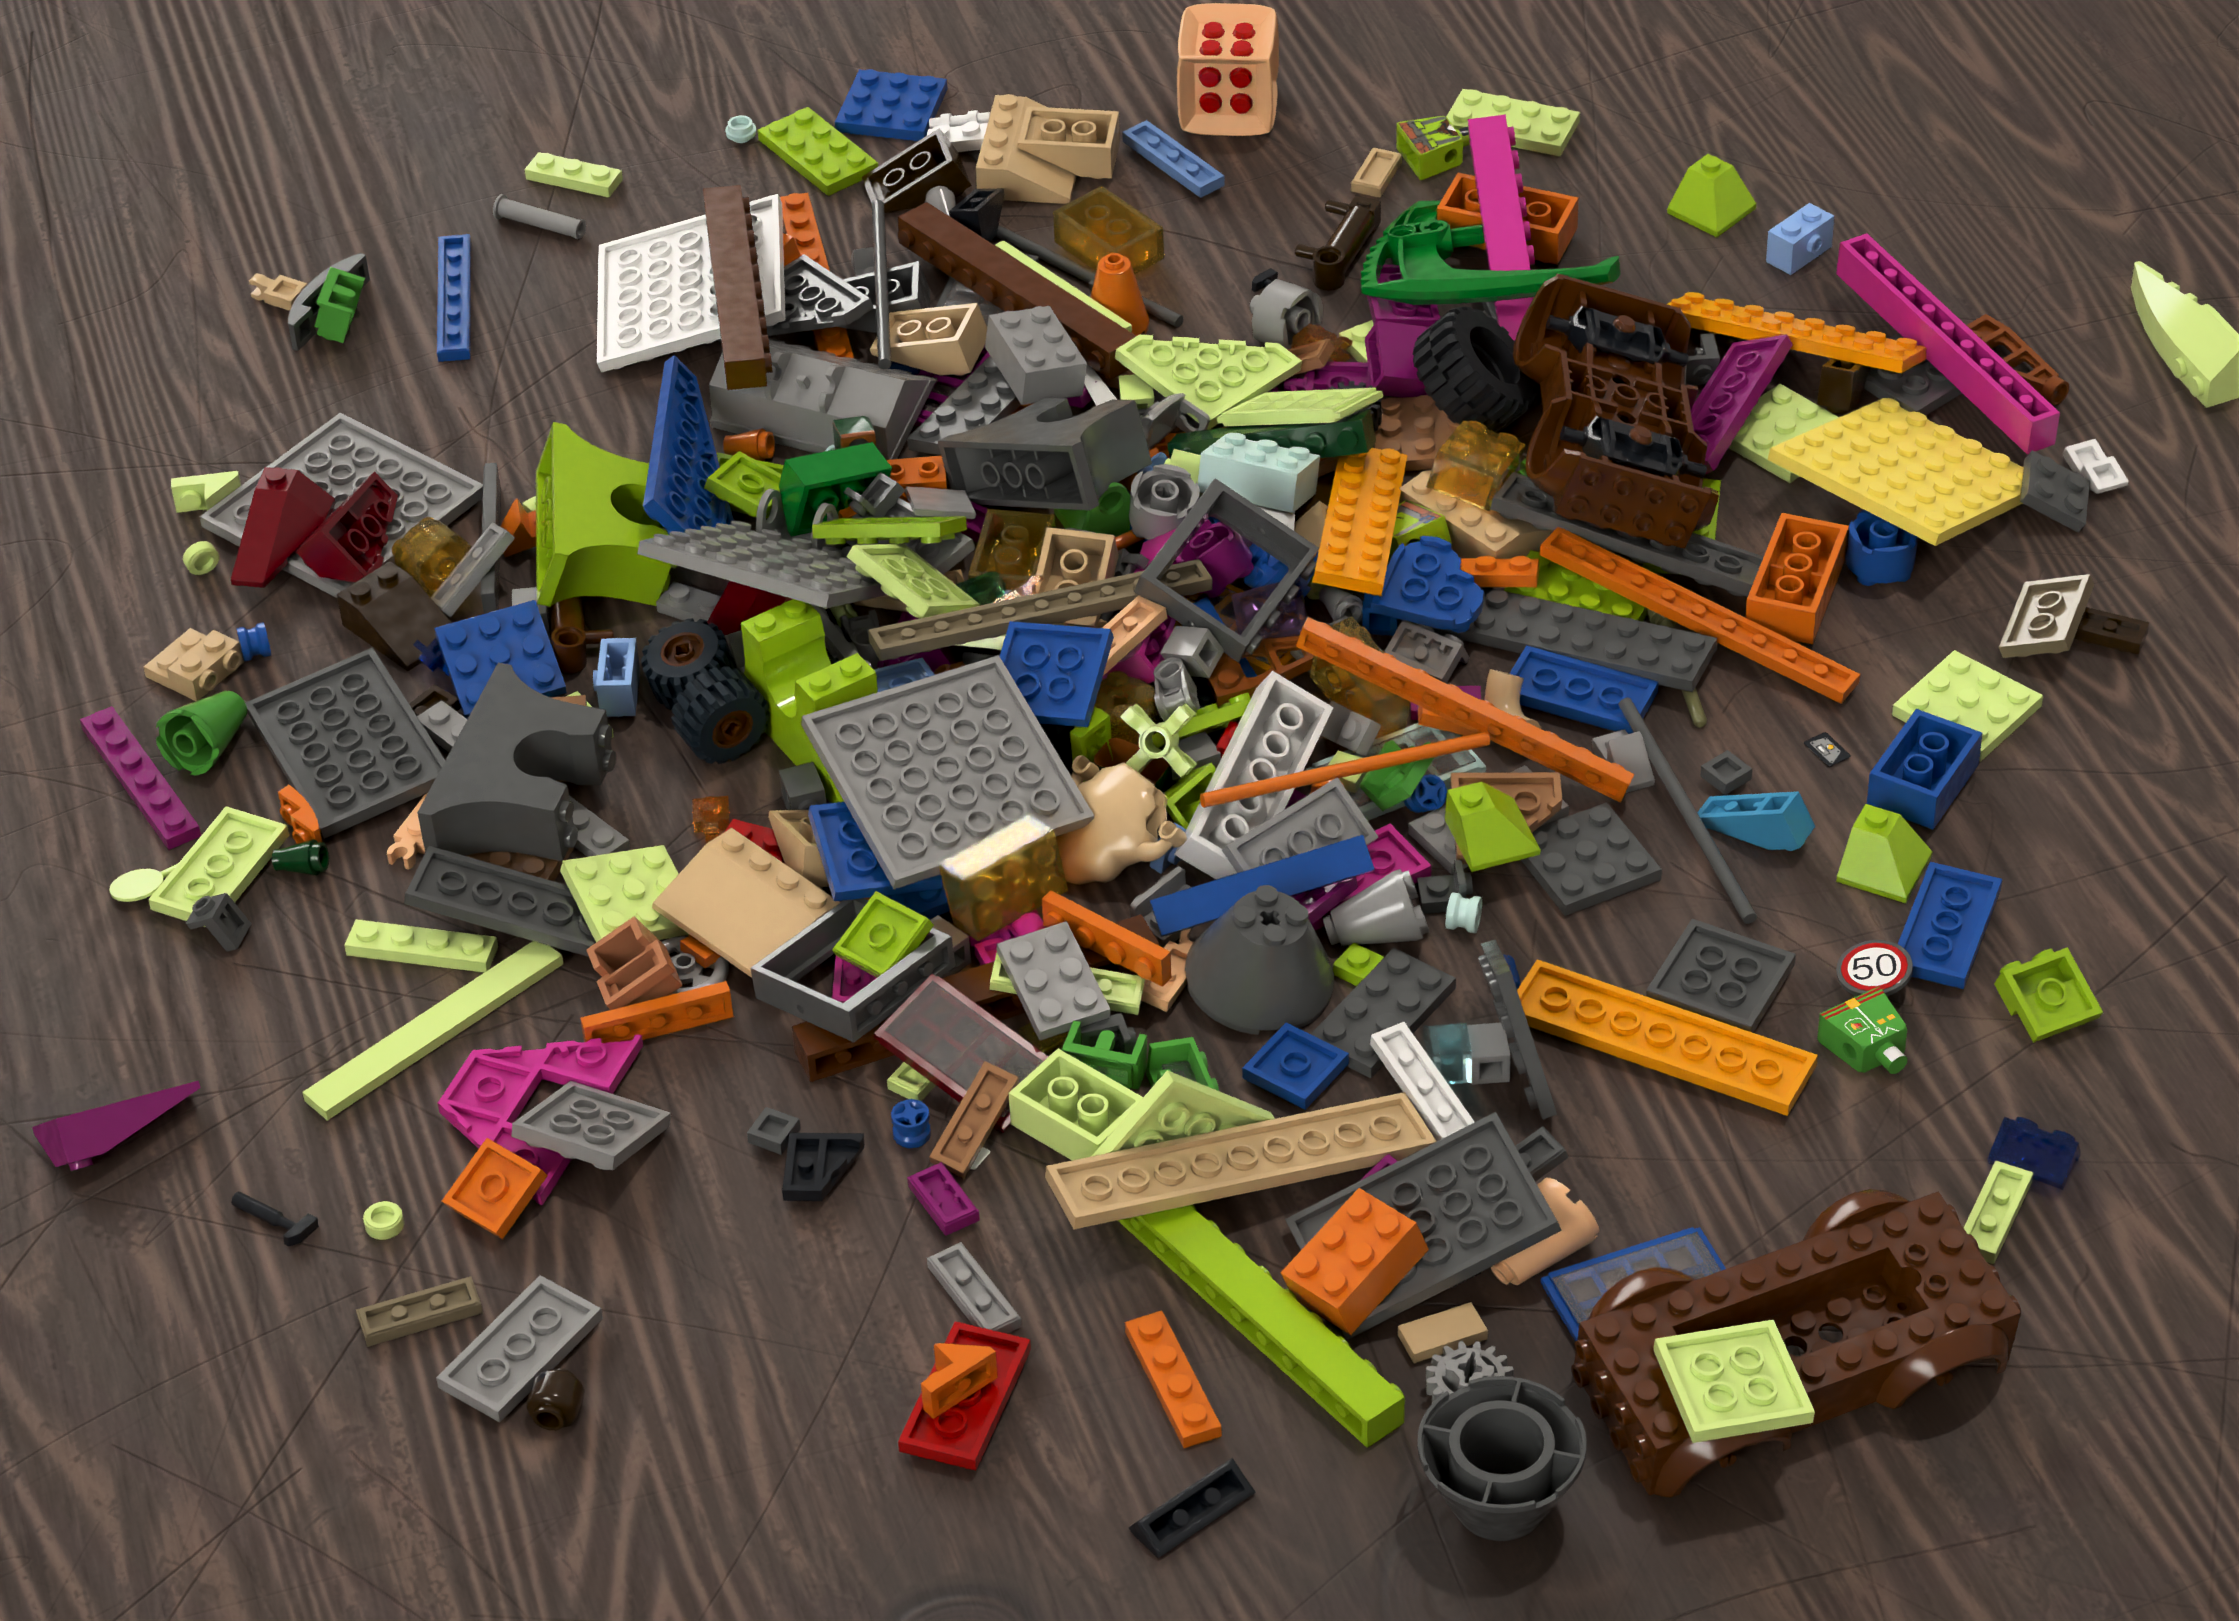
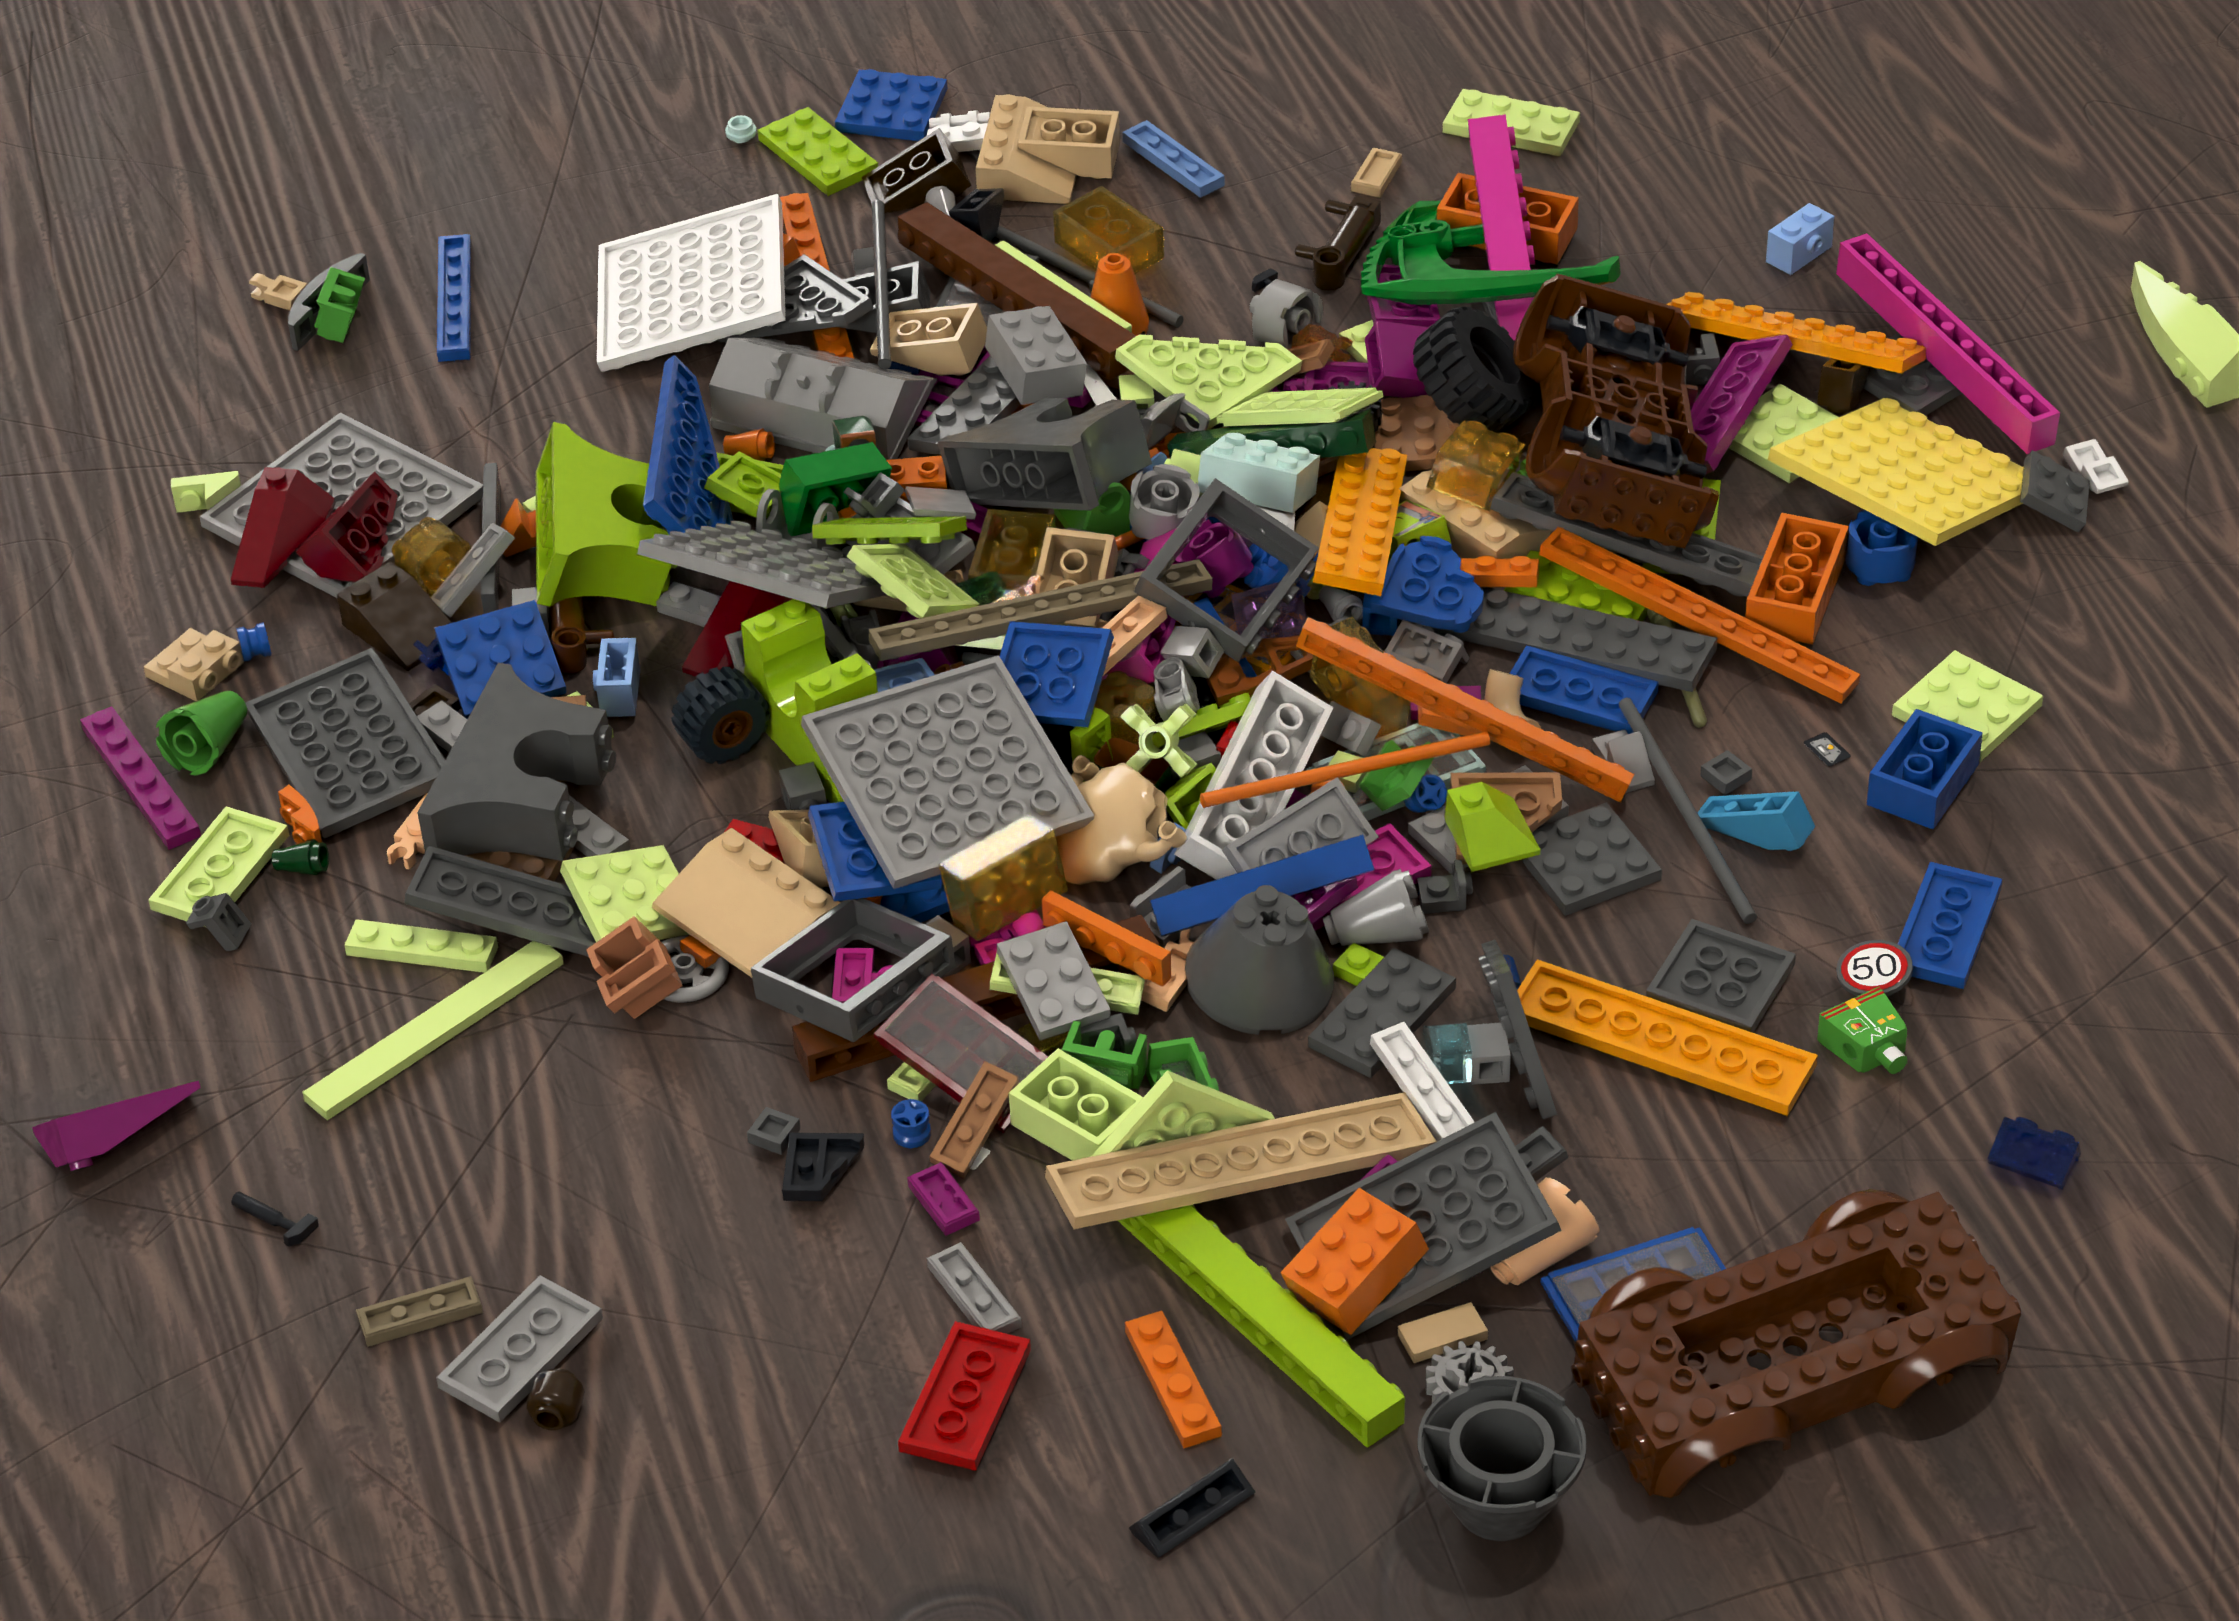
yellowish green piece [109,864,177,902] -> none
yellowish green tile [183,541,219,575] -> none
yellowish green tile [363,1201,404,1240] -> none
dark pink wing [438,1034,643,1205] -> none
orange plate [442,1138,548,1240] -> none
light grey pin [493,194,586,239] -> none
light grey plate [511,1081,671,1170] -> none
yellowish green plate [525,152,623,197] -> none
orange plate [580,981,734,1043] -> none
black wheel [641,618,737,710] -> none
clear orange plate [692,796,730,844] -> none
reddish brown brick [703,185,773,390] -> none
lime plate [832,891,934,978] -> none
orange slope [921,1343,998,1419] -> none
light nougat piece [1177,3,1279,136] -> none
blue plate [1242,1022,1349,1110] -> none
lime torso [1396,116,1470,180] -> none
light aqua wheel [1445,892,1482,933] -> none
yellowish green plate [1653,1320,1815,1443] -> none
lime slope [1667,154,1757,237] -> none
lime slope [1836,804,1932,903] -> none
yellowish green plate [1964,1161,2033,1264] -> none
dark orange plate [1966,314,2069,405] -> none
lime plate [1994,947,2103,1043] -> none
dark tan plate [1999,574,2094,658] -> none
dark brown plate [2074,607,2149,655] -> none

